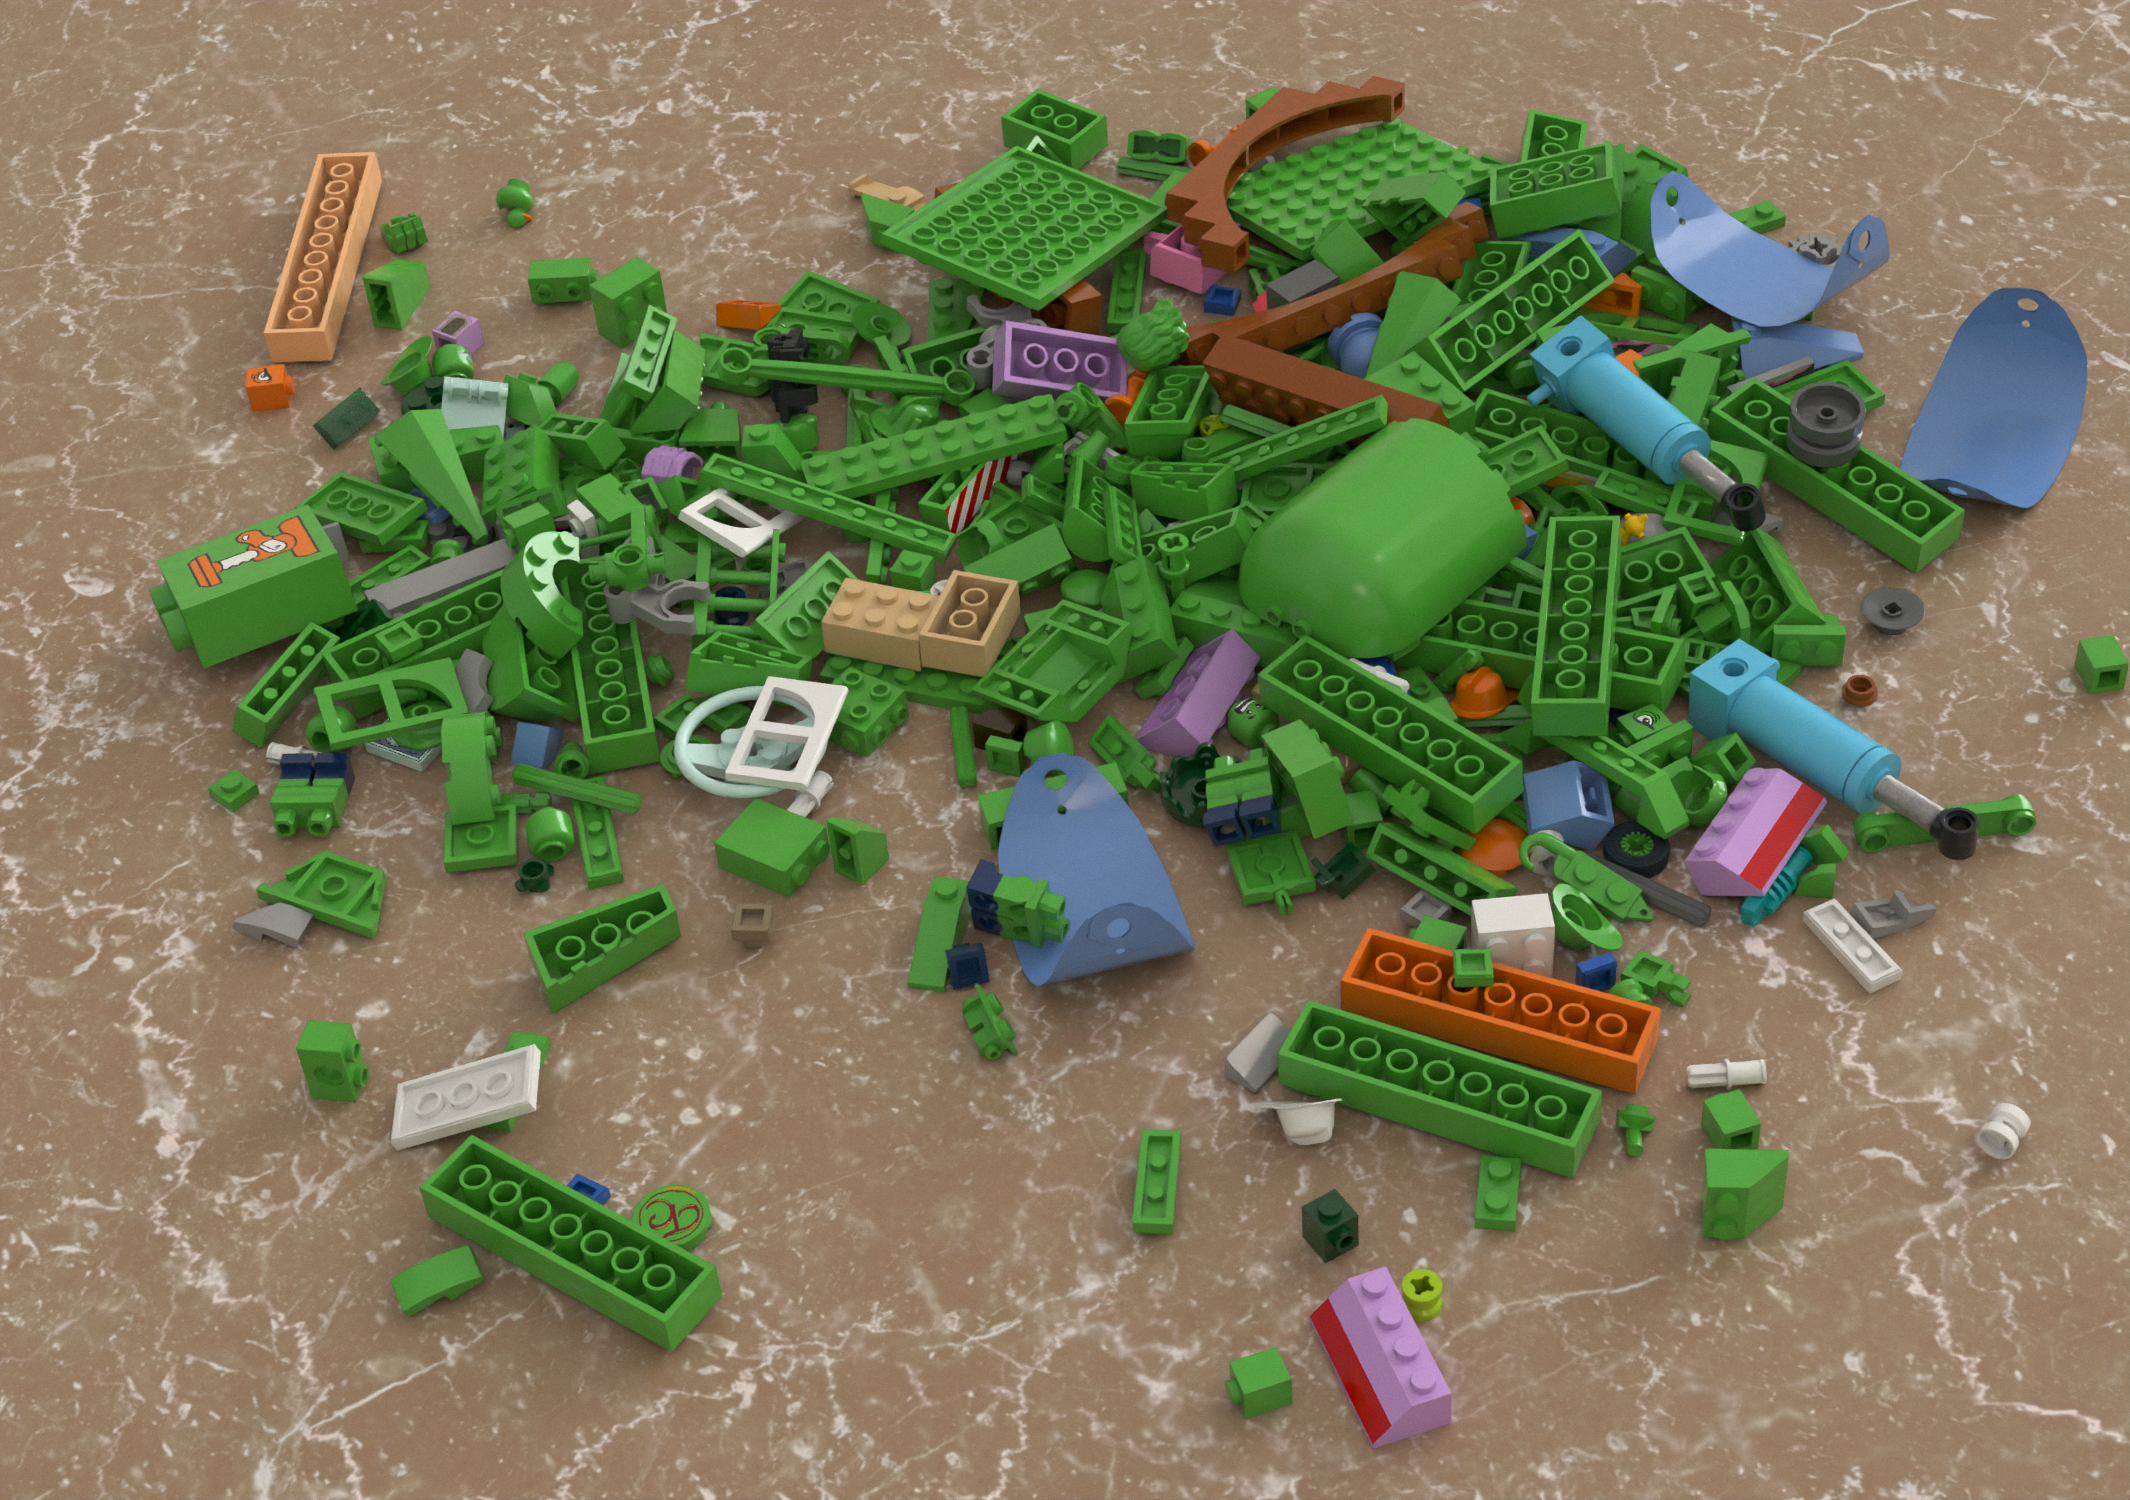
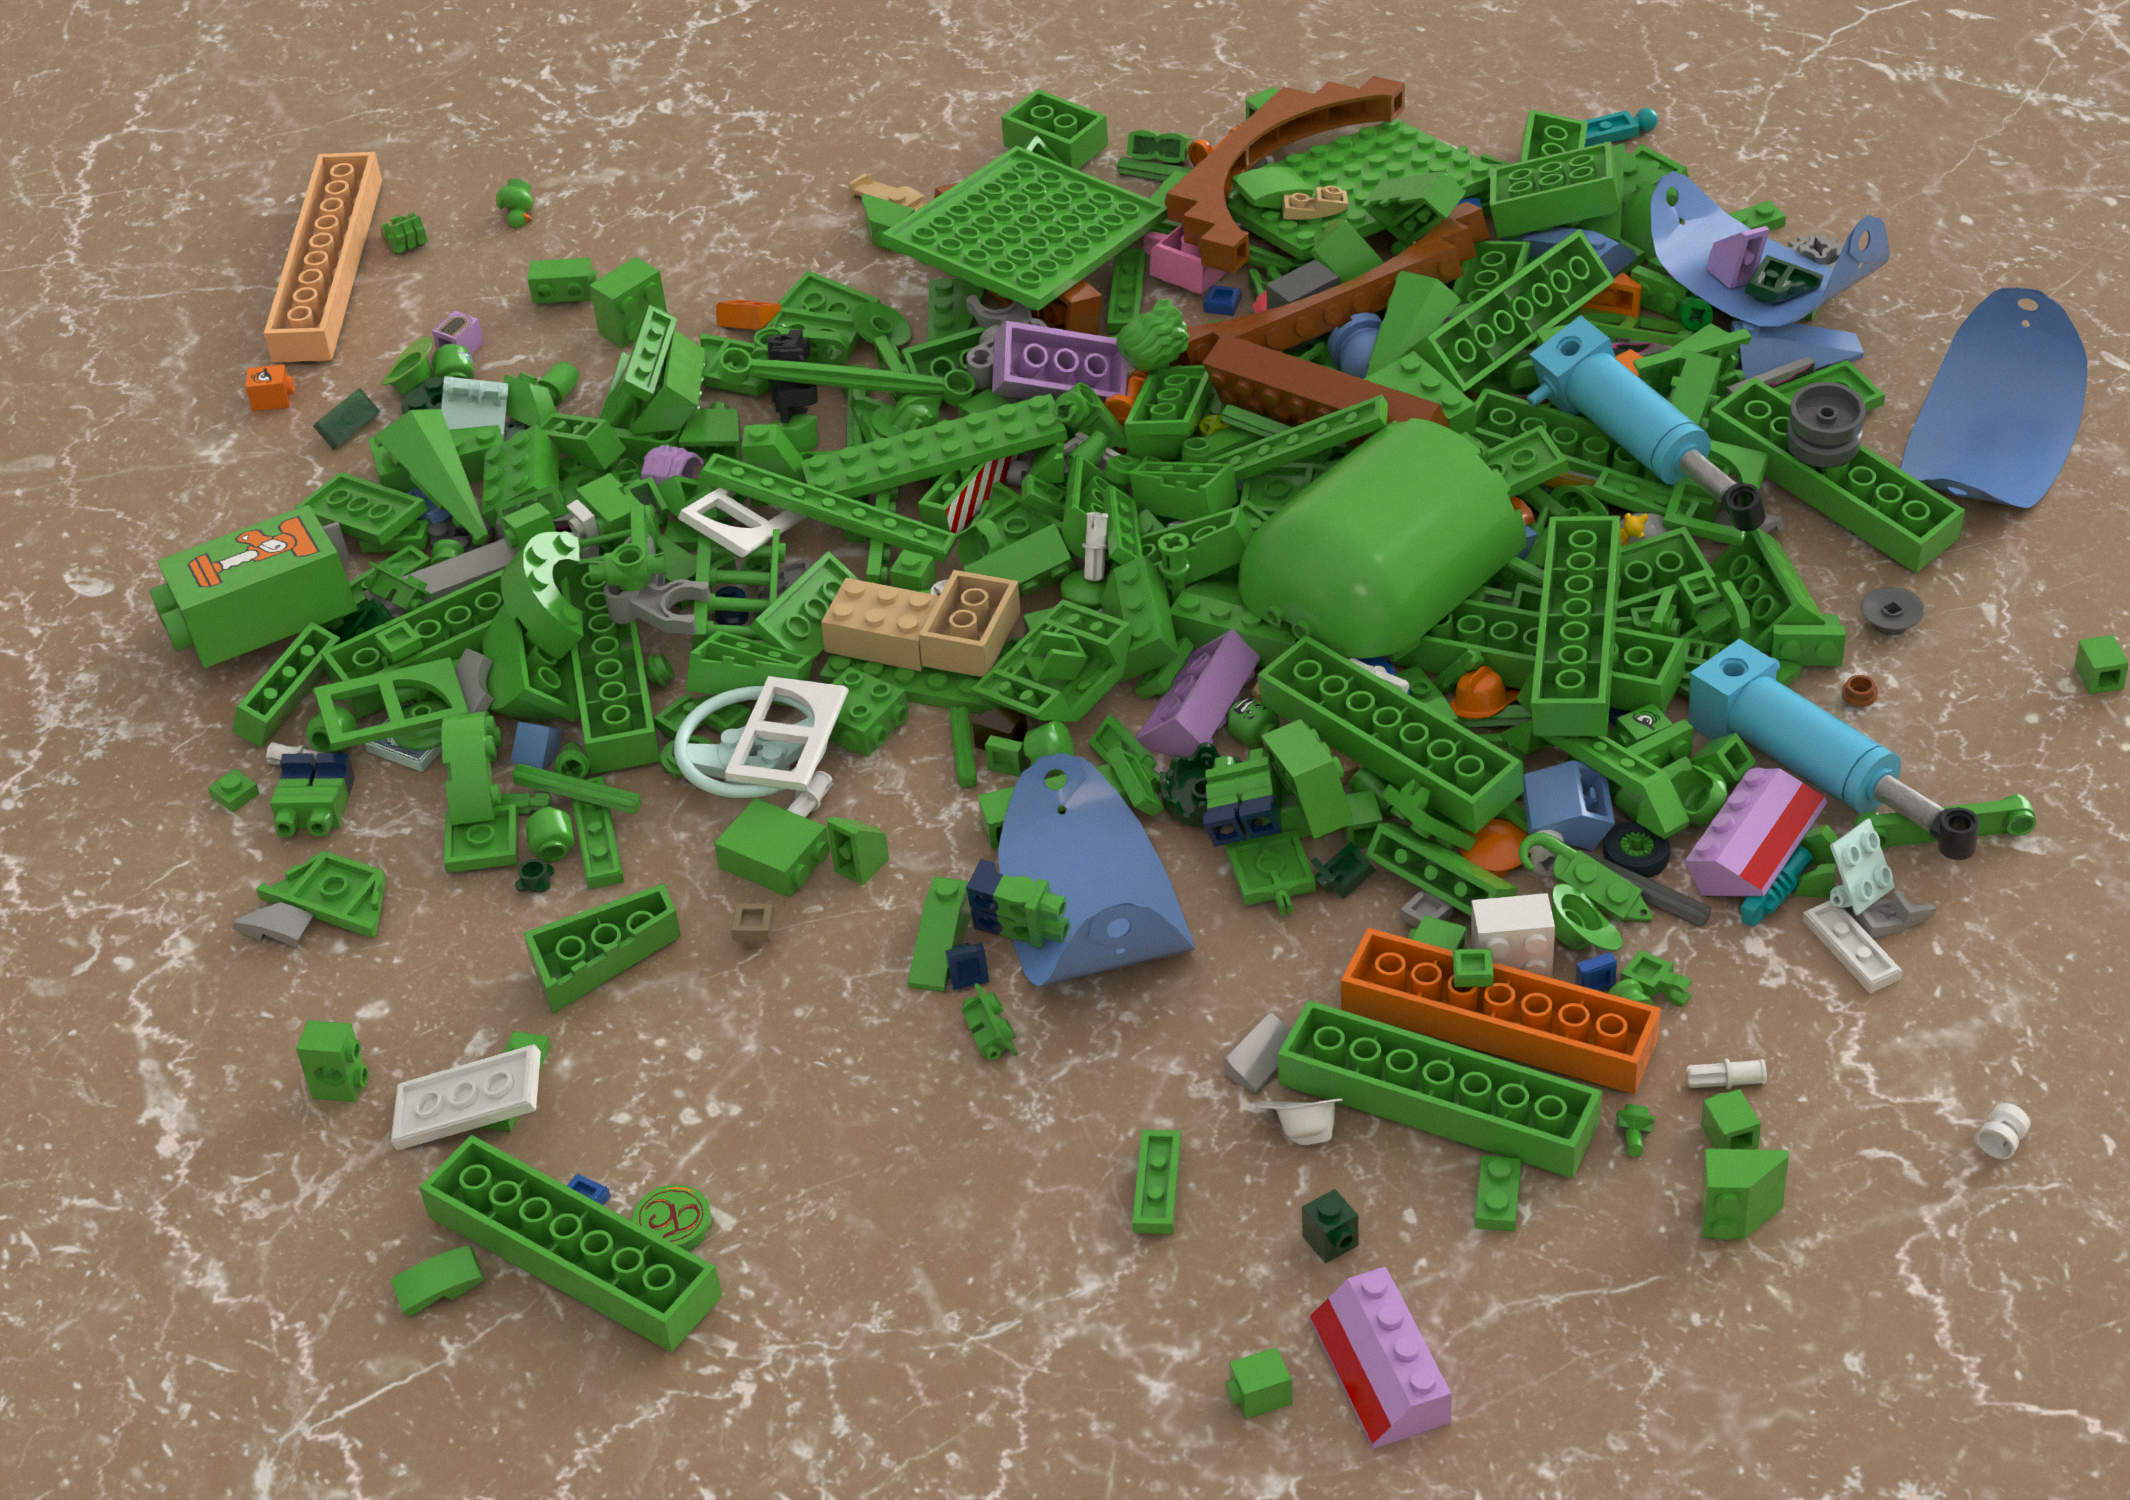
bright green slope [362,259,430,330] -> none
lime wheel [1401,1269,1443,1322] -> none
none -> bright green hinge [365,561,436,612]
none -> bright green window [1024,630,1088,683]
none -> white axle [1082,512,1108,581]
none -> bright green tile [1106,746,1163,817]
none -> bright green slope [1231,167,1314,209]
none -> tan slope [1282,186,1348,220]
none -> teal plate [1584,108,1658,147]
none -> green wheel [1679,295,1713,331]
none -> lavender slope [1706,226,1770,289]
none -> dark green wing [1745,255,1824,304]
none -> light aqua hinge [1830,818,1895,915]

